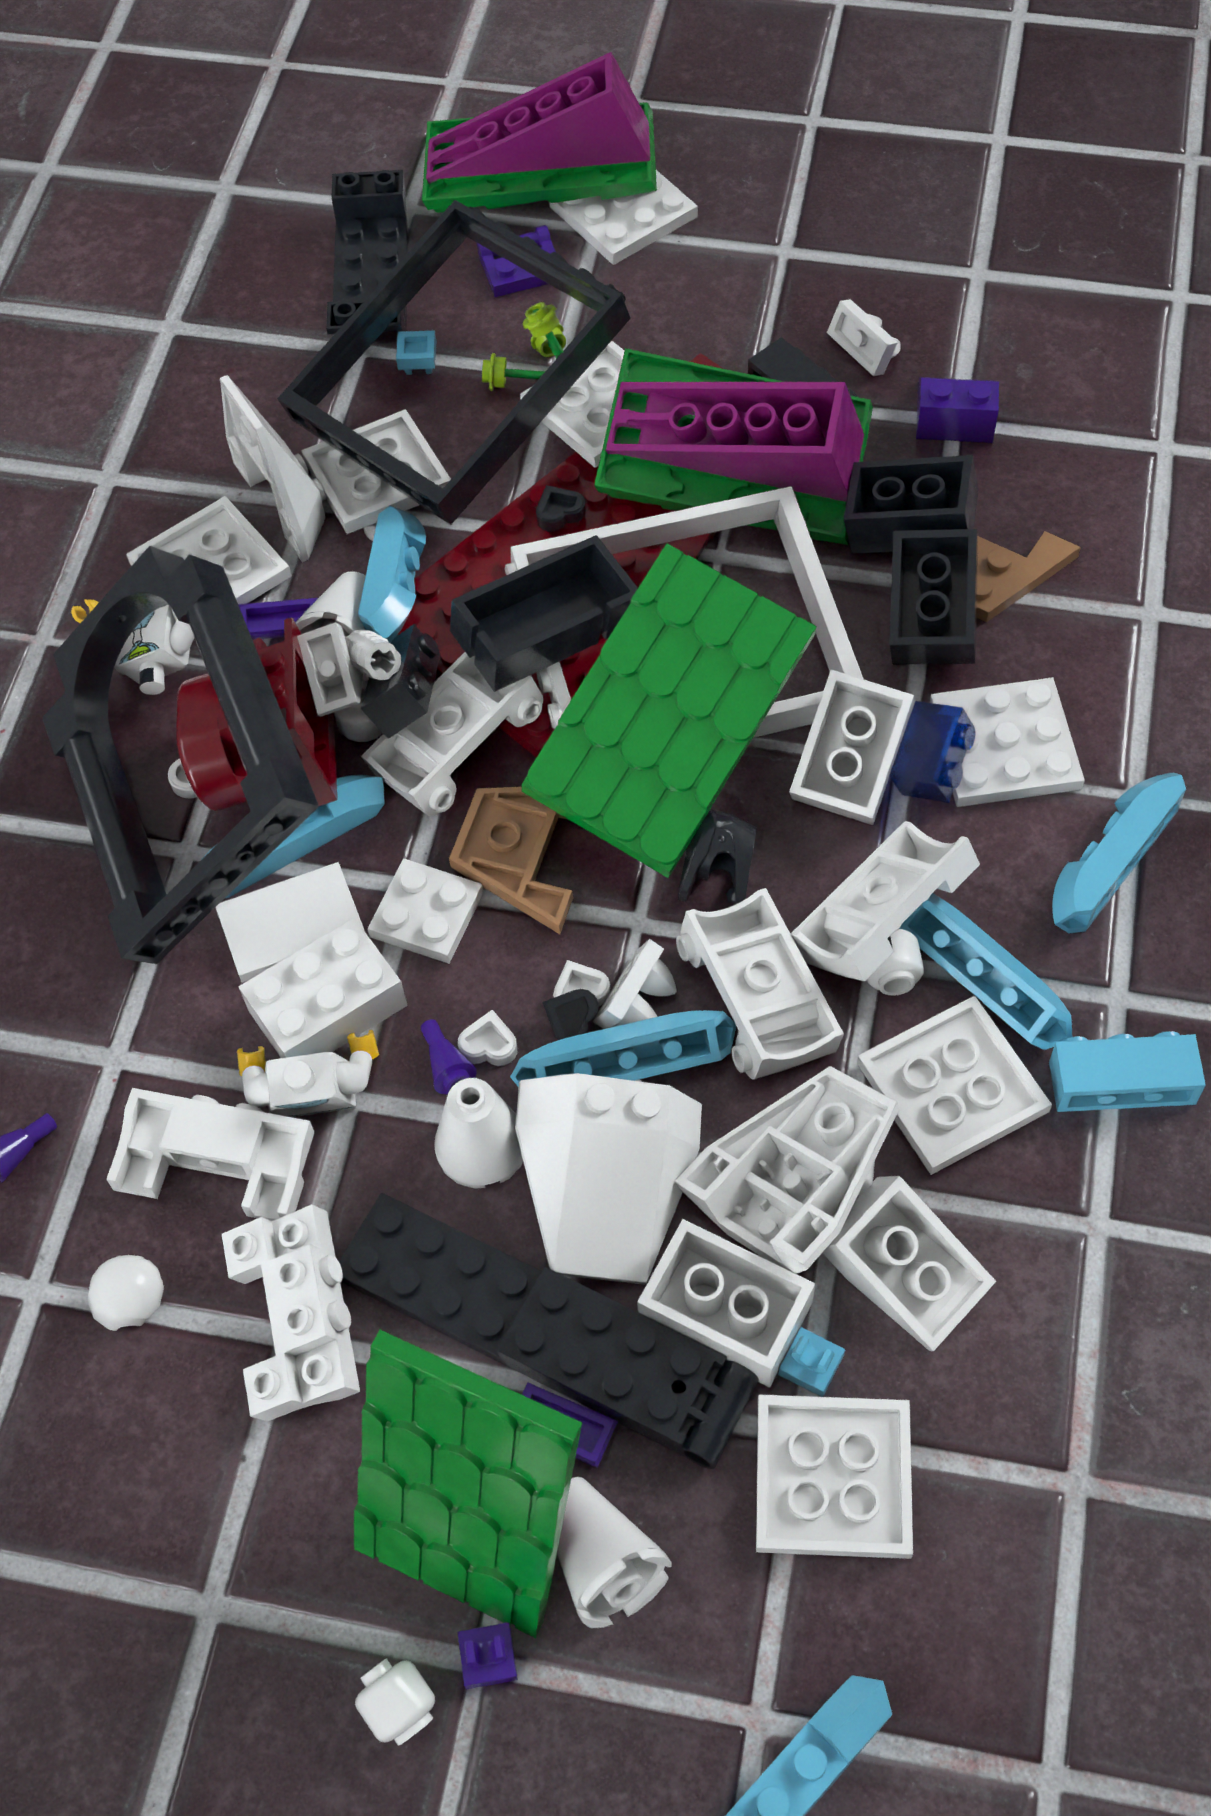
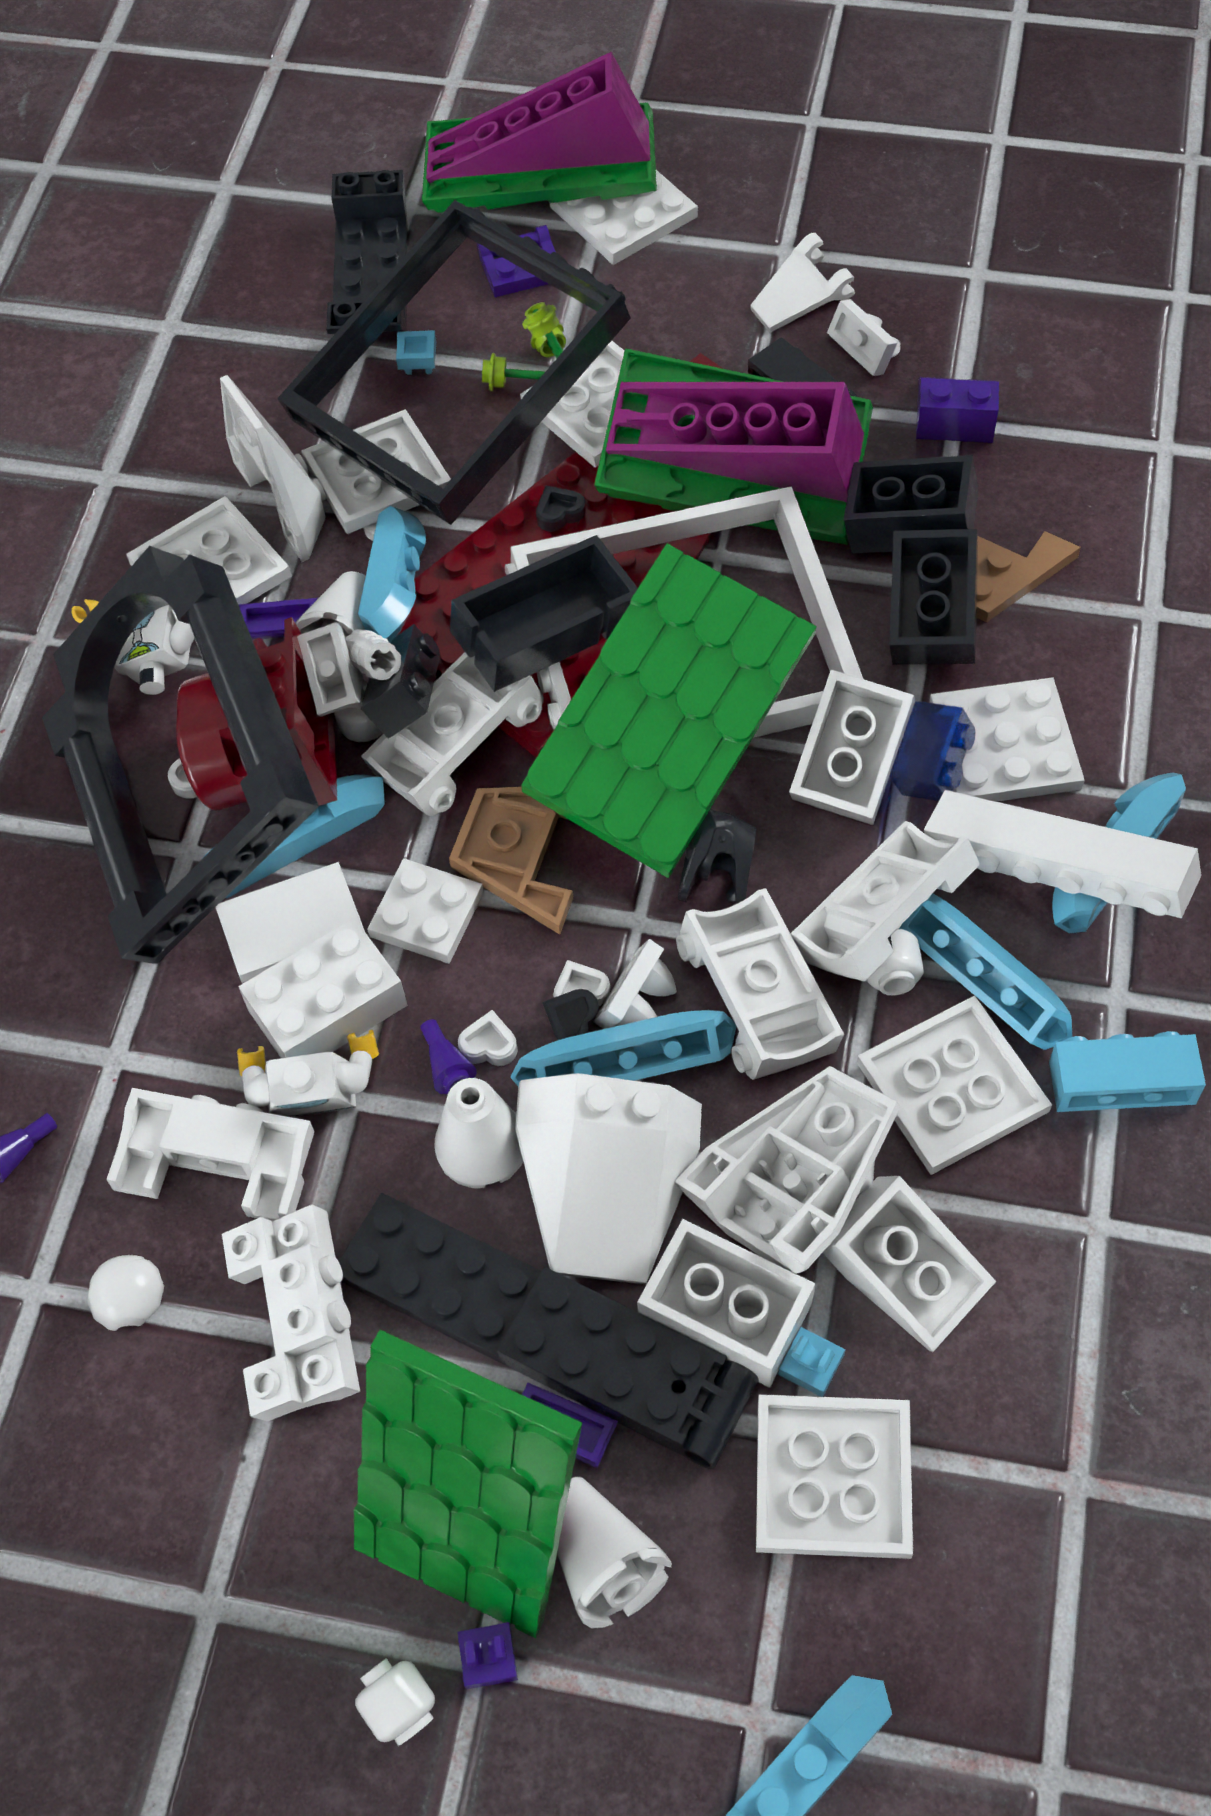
none -> white flag [751,233,855,333]
none -> white brick [924,790,1201,918]

